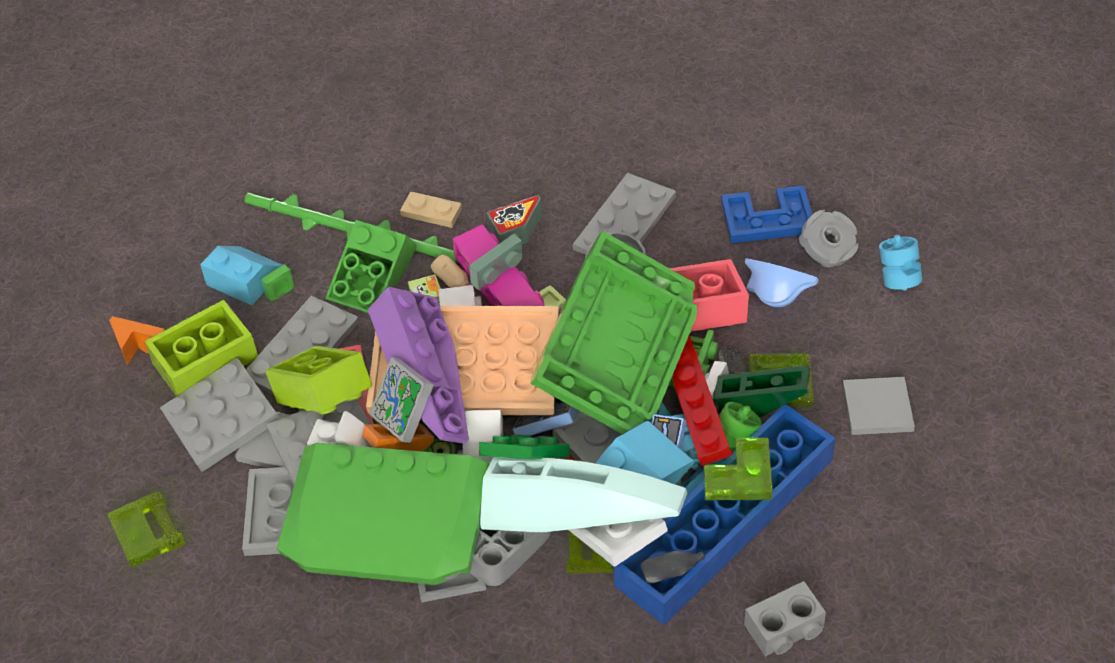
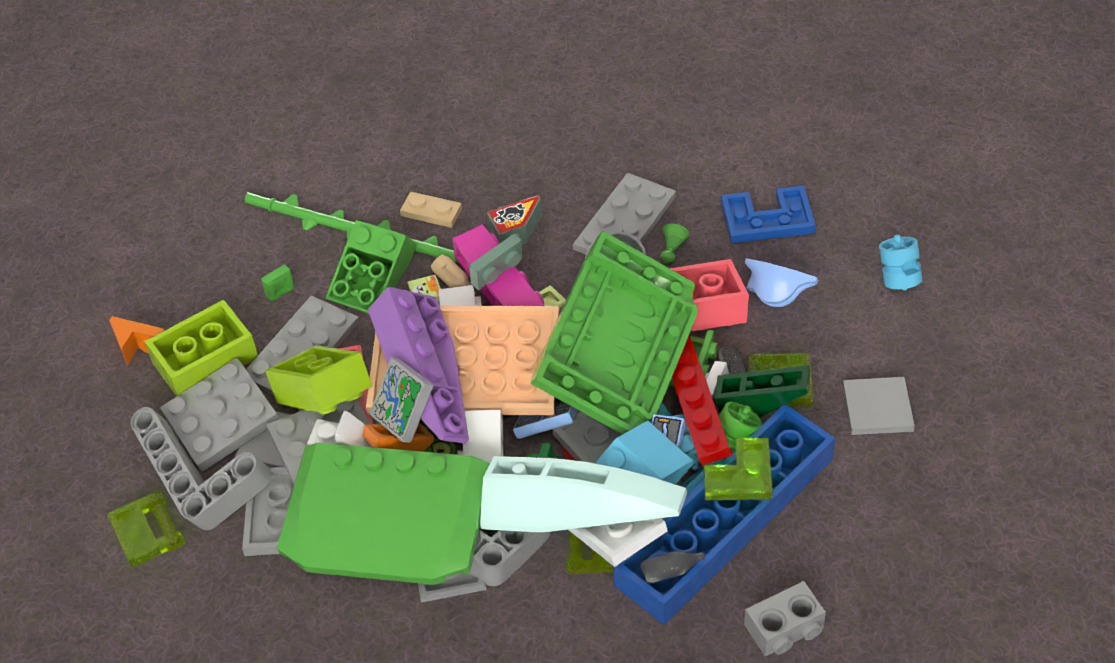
medium azure slope [200,246,282,305] -> none
green plate [479,434,570,460] -> none
light grey plate [799,210,858,268] -> none
none -> light grey beam [131,407,272,530]
none -> bright green piece [660,223,690,265]

